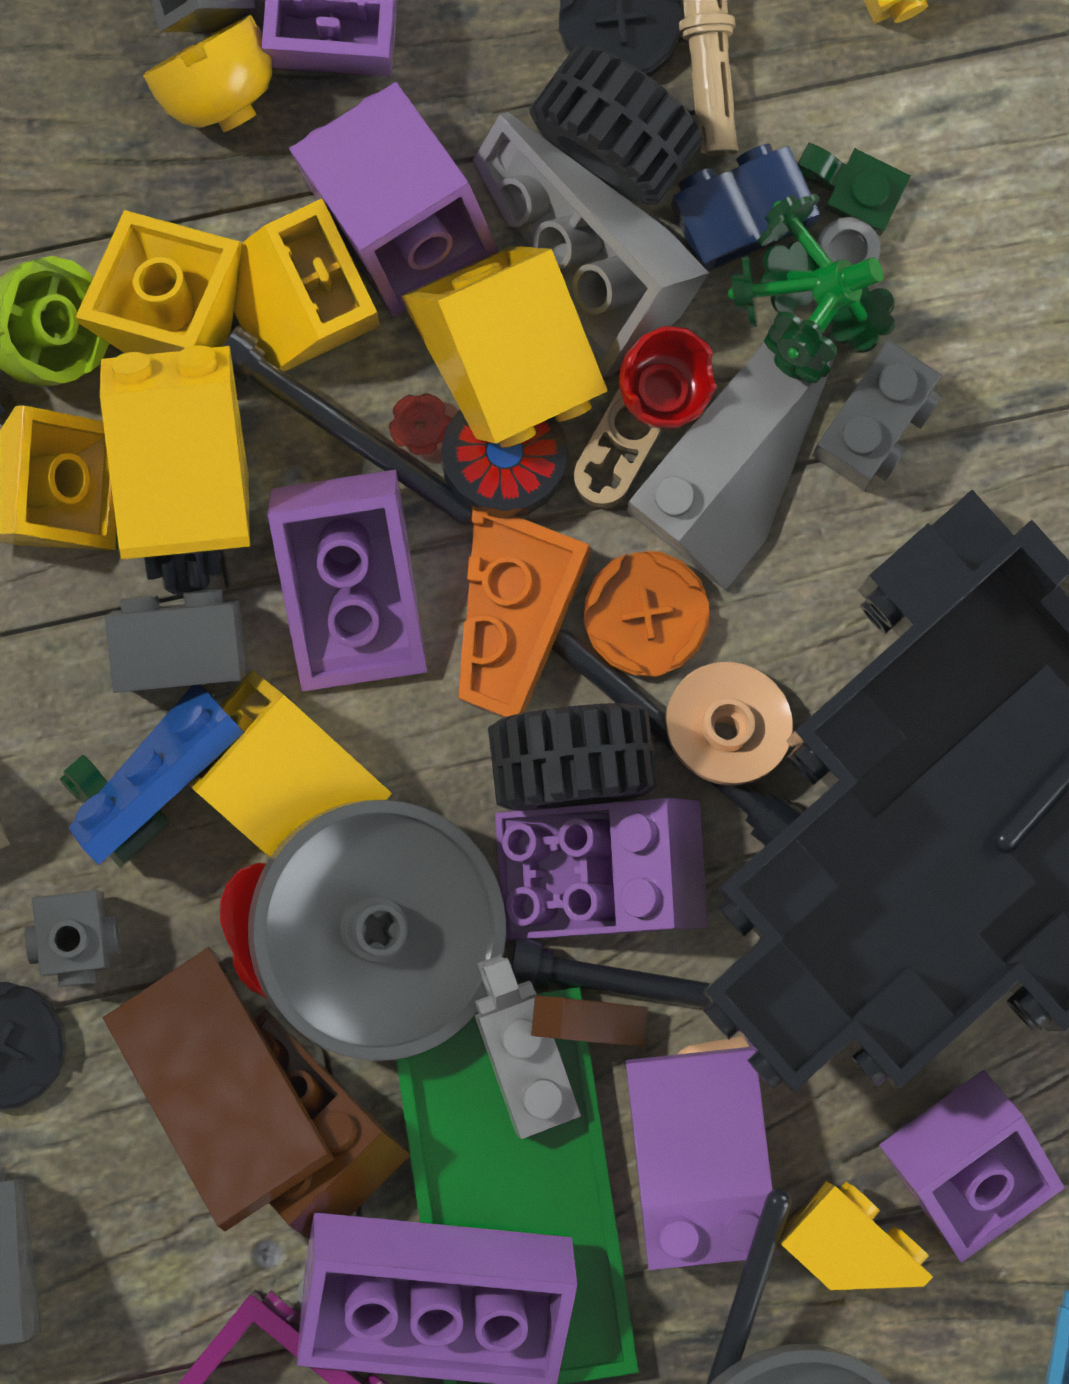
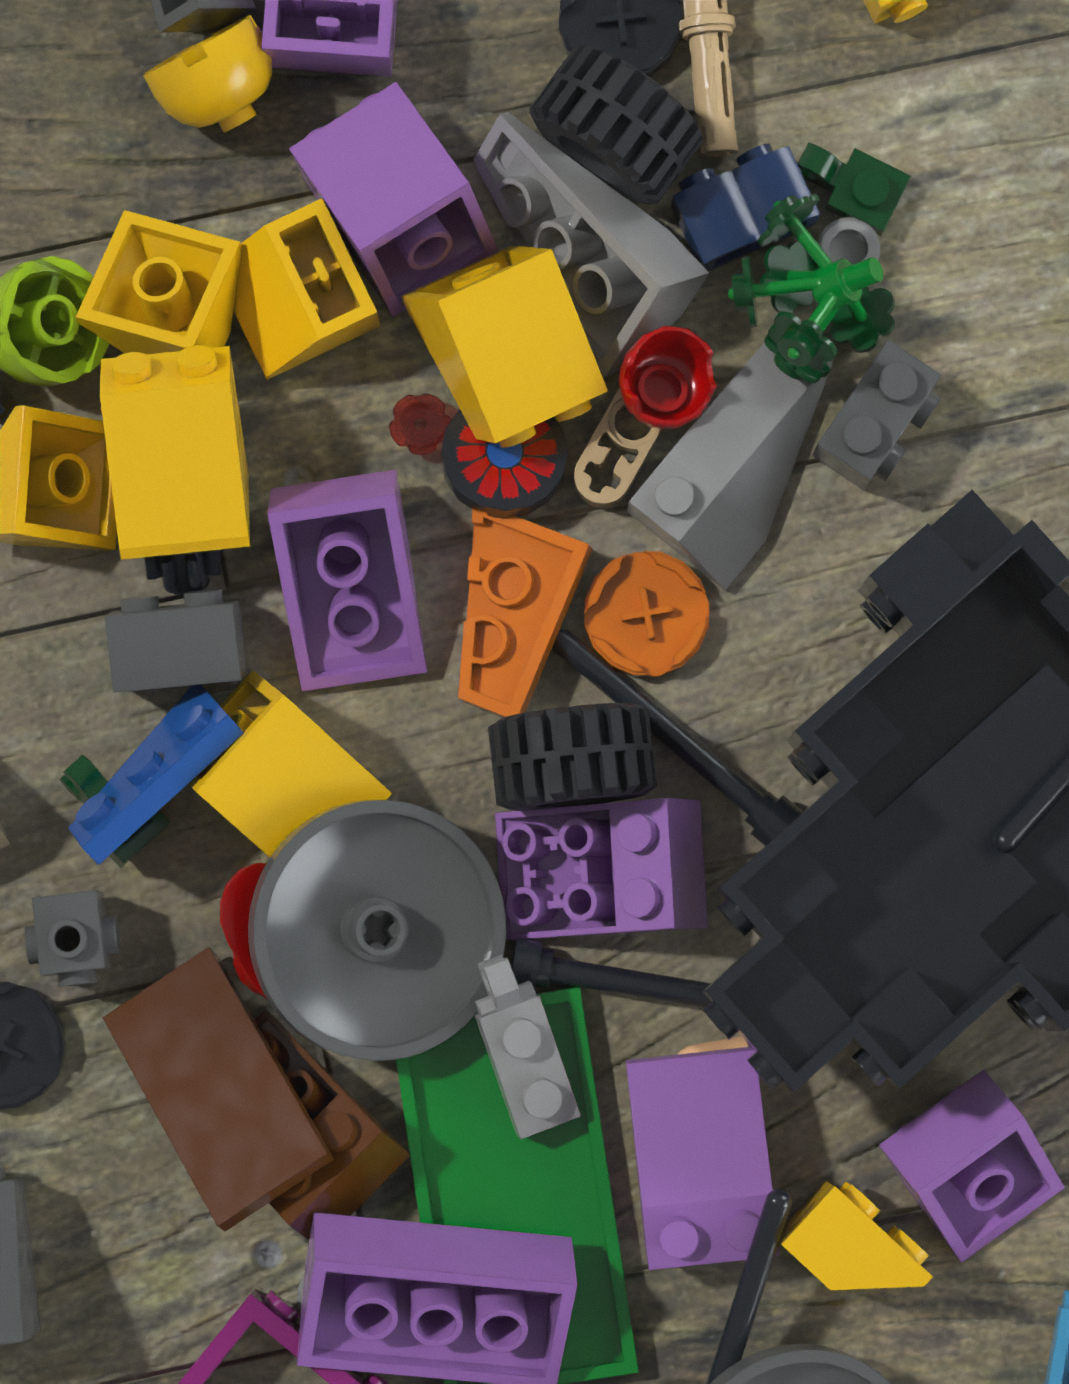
black piece [222,325,473,524] -> none
reddish brown piece [531,995,648,1047] -> none
light nougat dish [665,662,793,785] -> none

